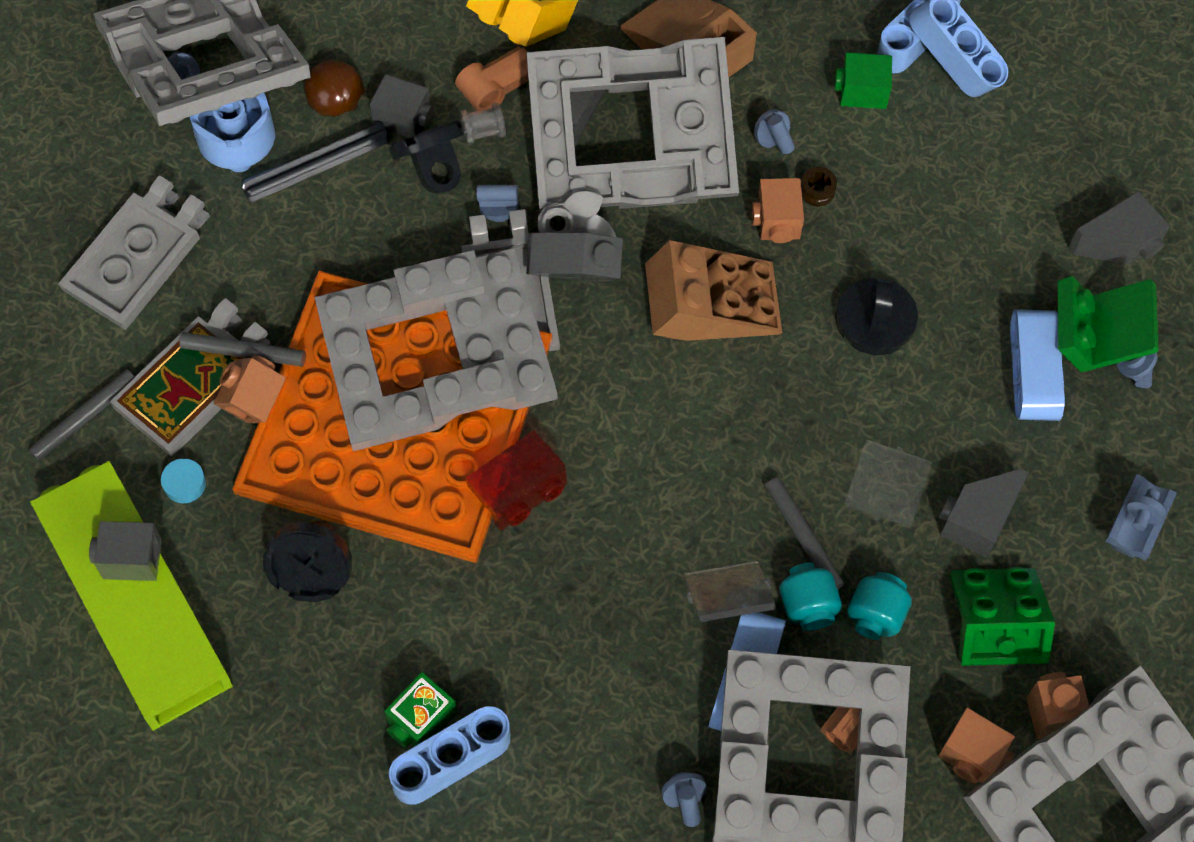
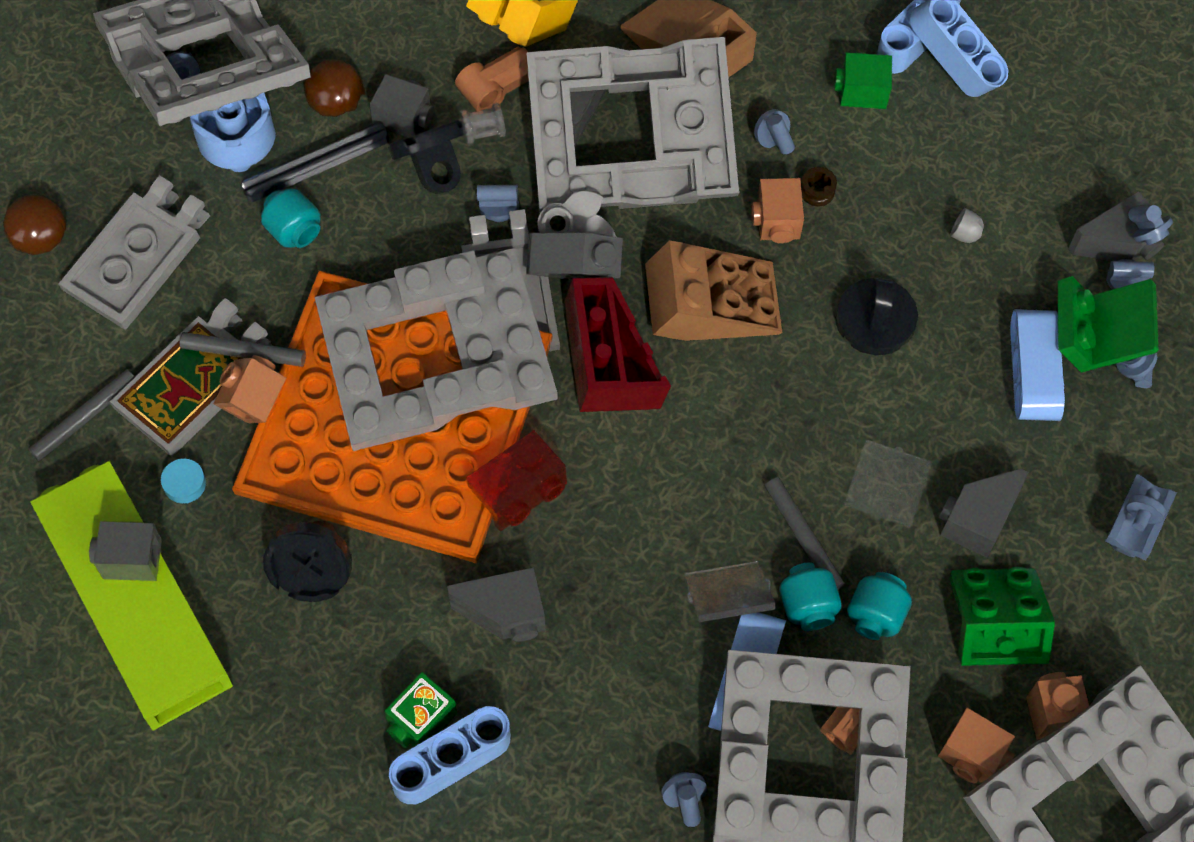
none -> reddish brown hair [3,194,66,255]
none -> teal head [261,188,321,248]
none -> dark grey slope [447,567,545,642]
none -> dark red wedge [564,277,671,412]
none -> light grey hinge [950,208,984,243]
none -> sand blue plate [1107,259,1154,290]
none -> sand blue plate [1128,205,1173,245]

